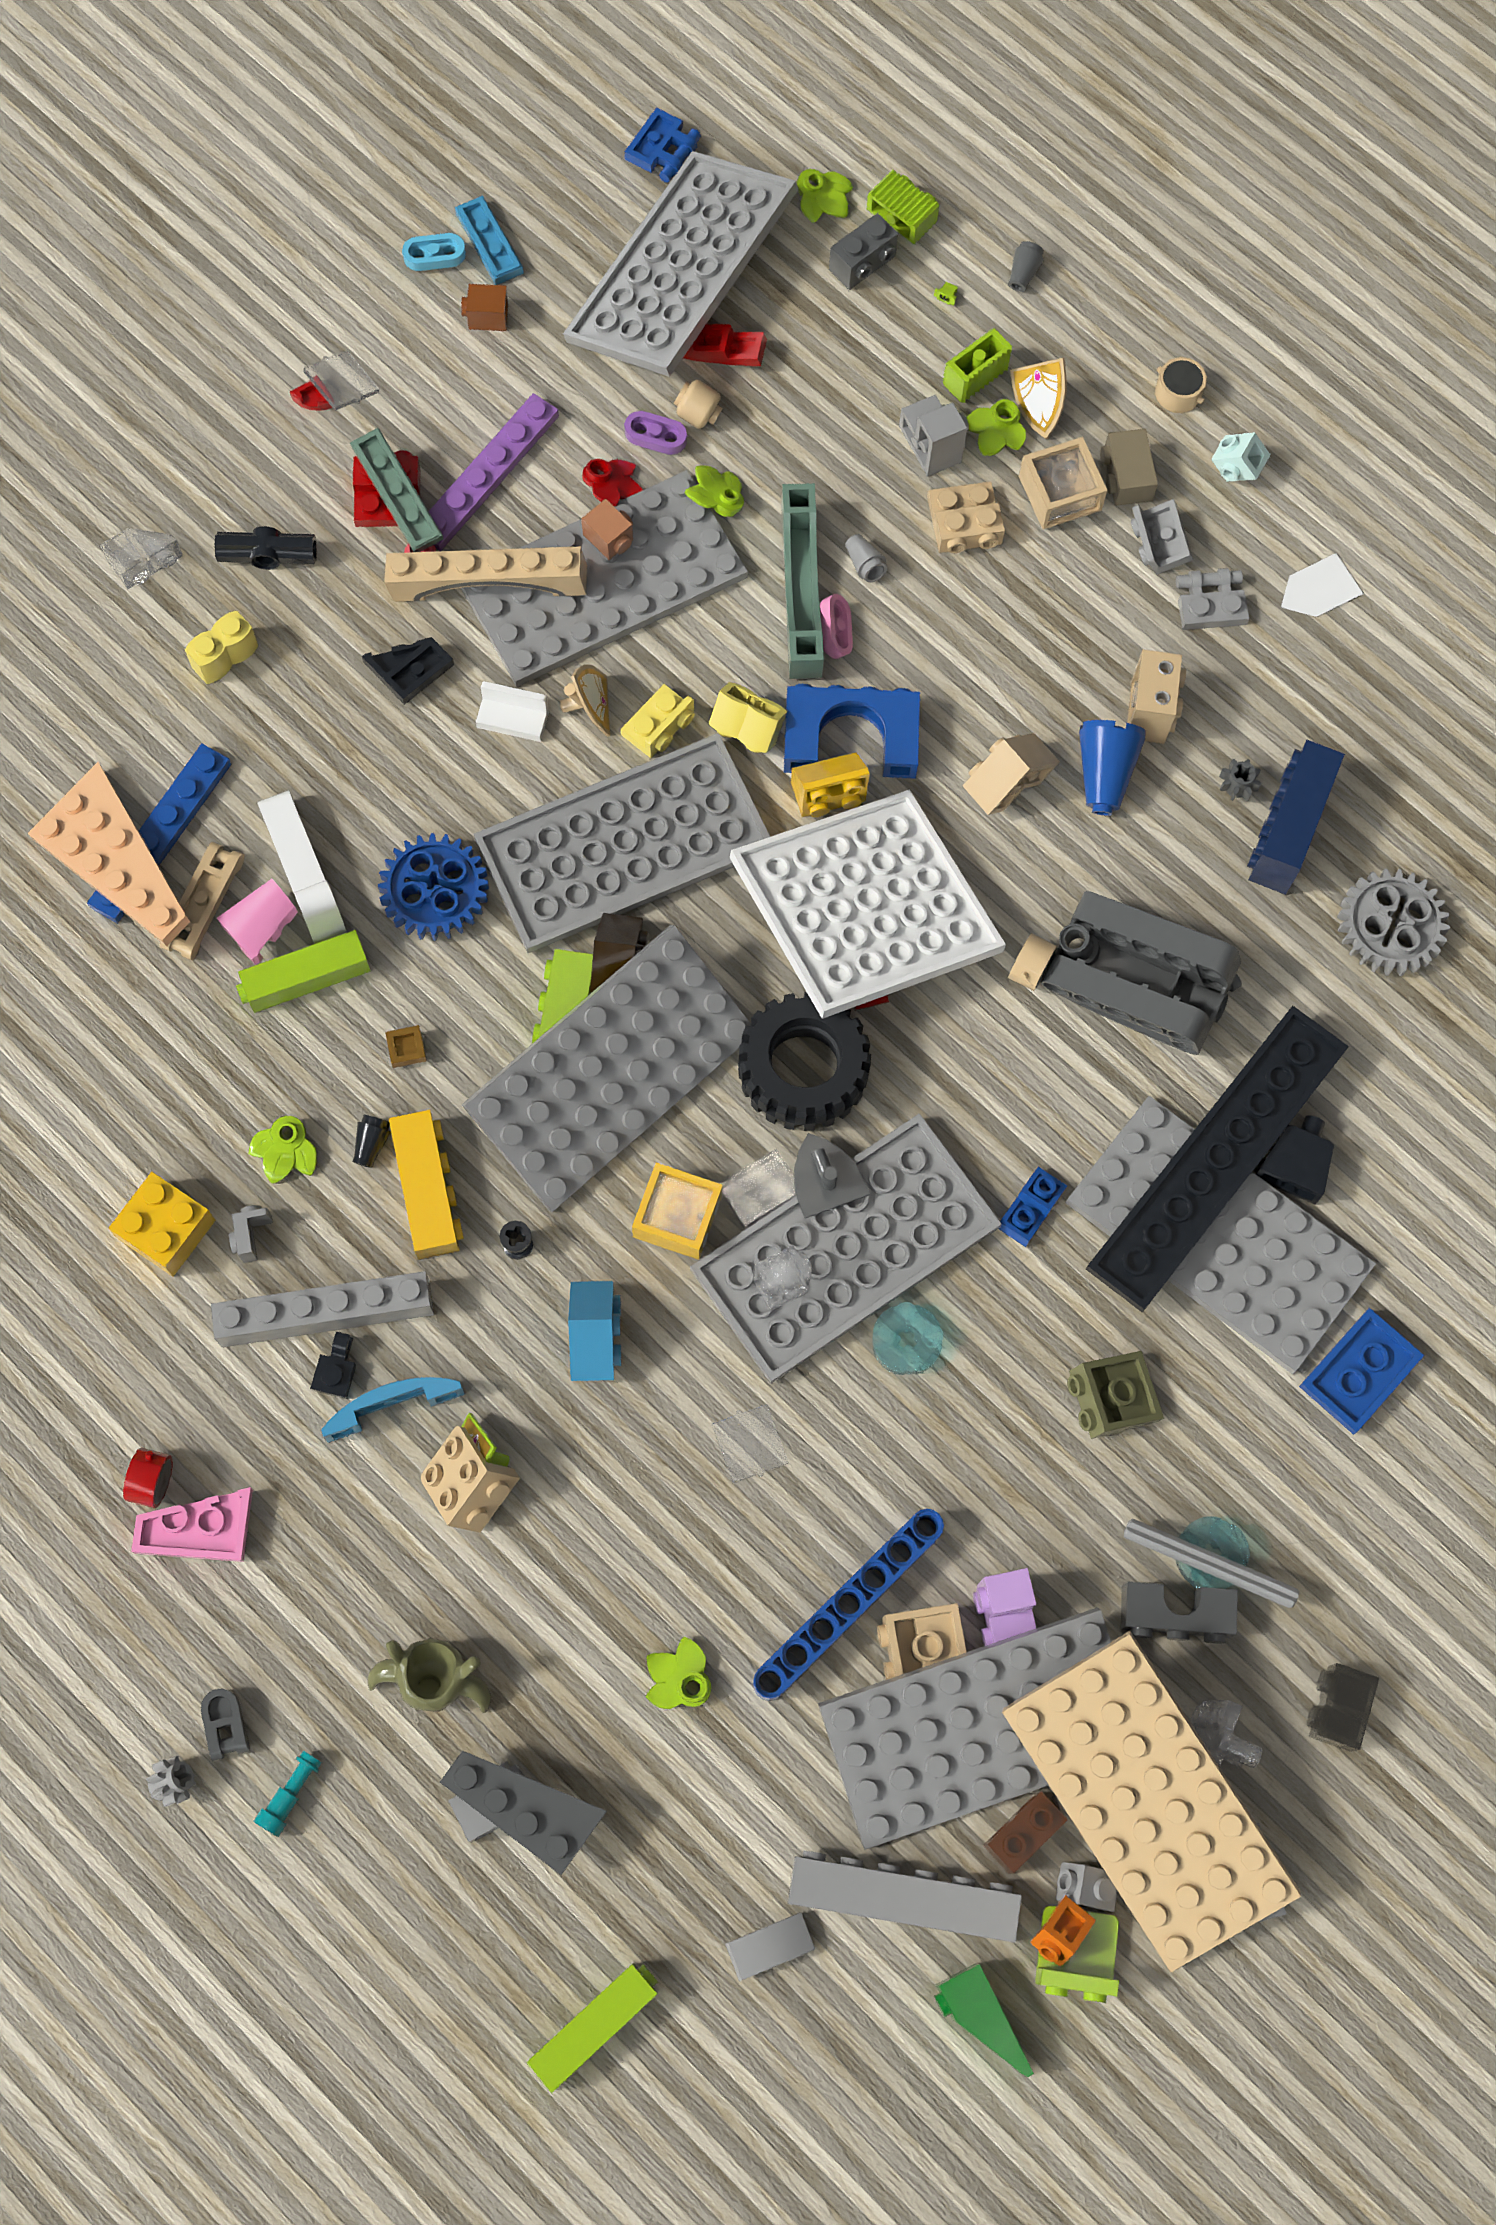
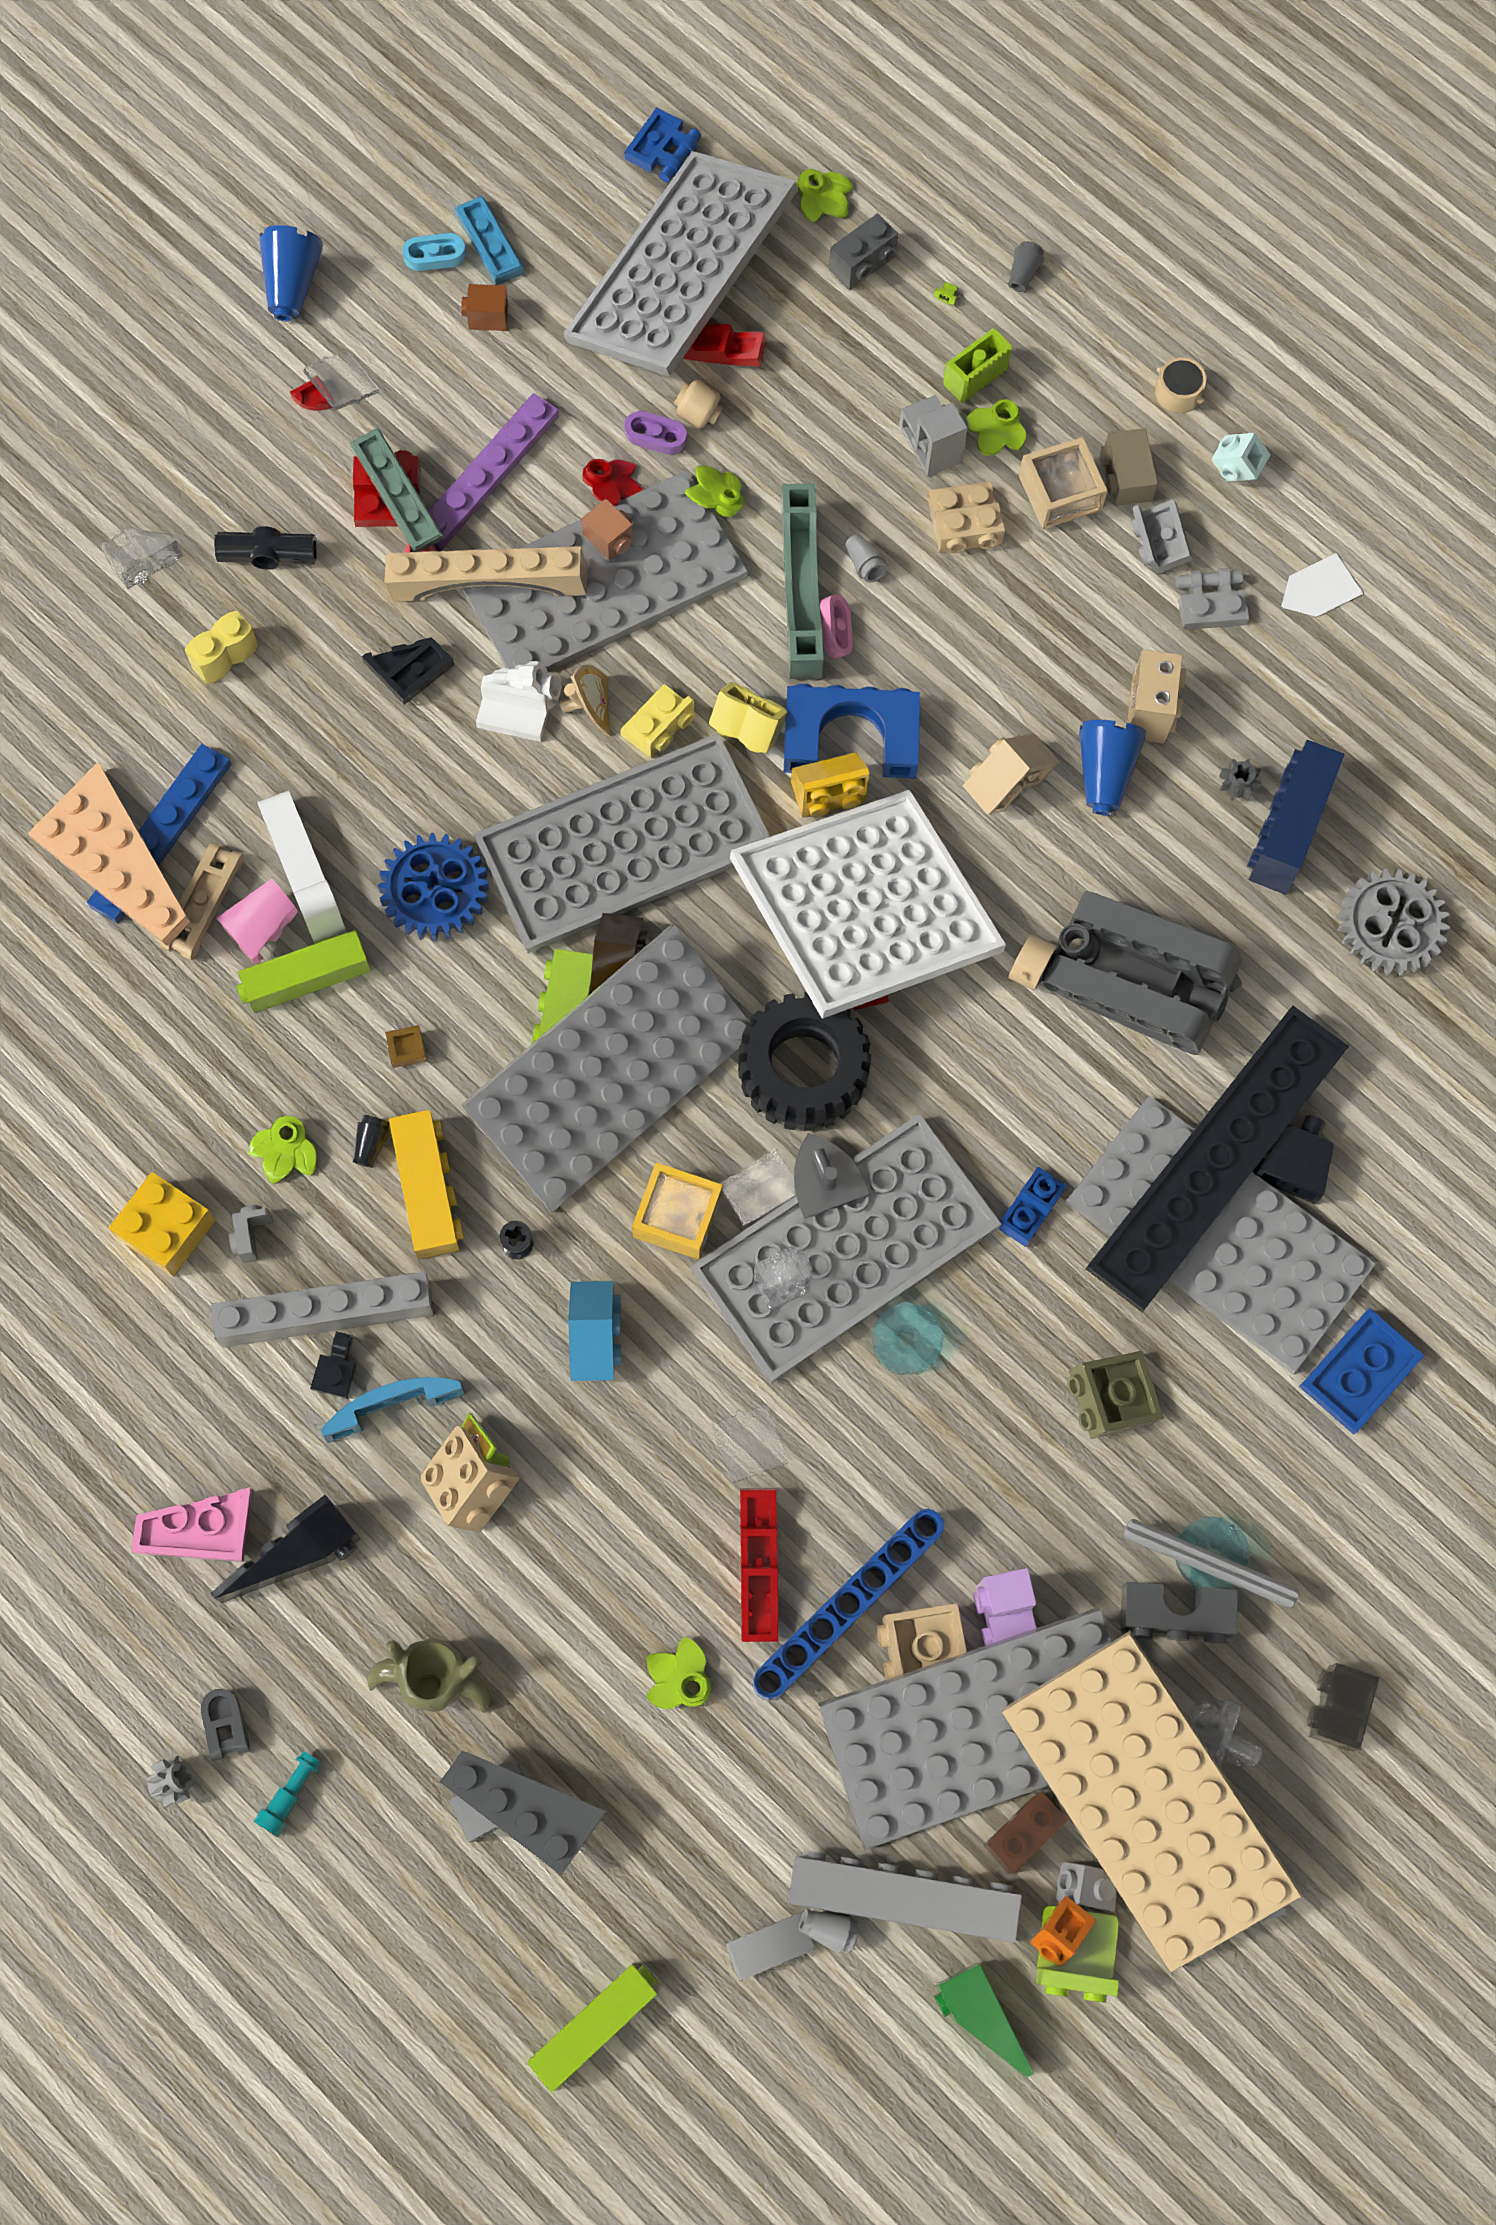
red piece [123,1448,173,1508] -> none
lime brick [866,170,939,244] -> none
shield [1010,358,1067,439] -> none
none -> black wedge [211,1495,361,1603]
none -> blue cone [259,225,323,322]
none -> white rock [482,661,562,710]
none -> red slope [740,1488,778,1642]
none -> light grey cone [799,1909,858,1953]

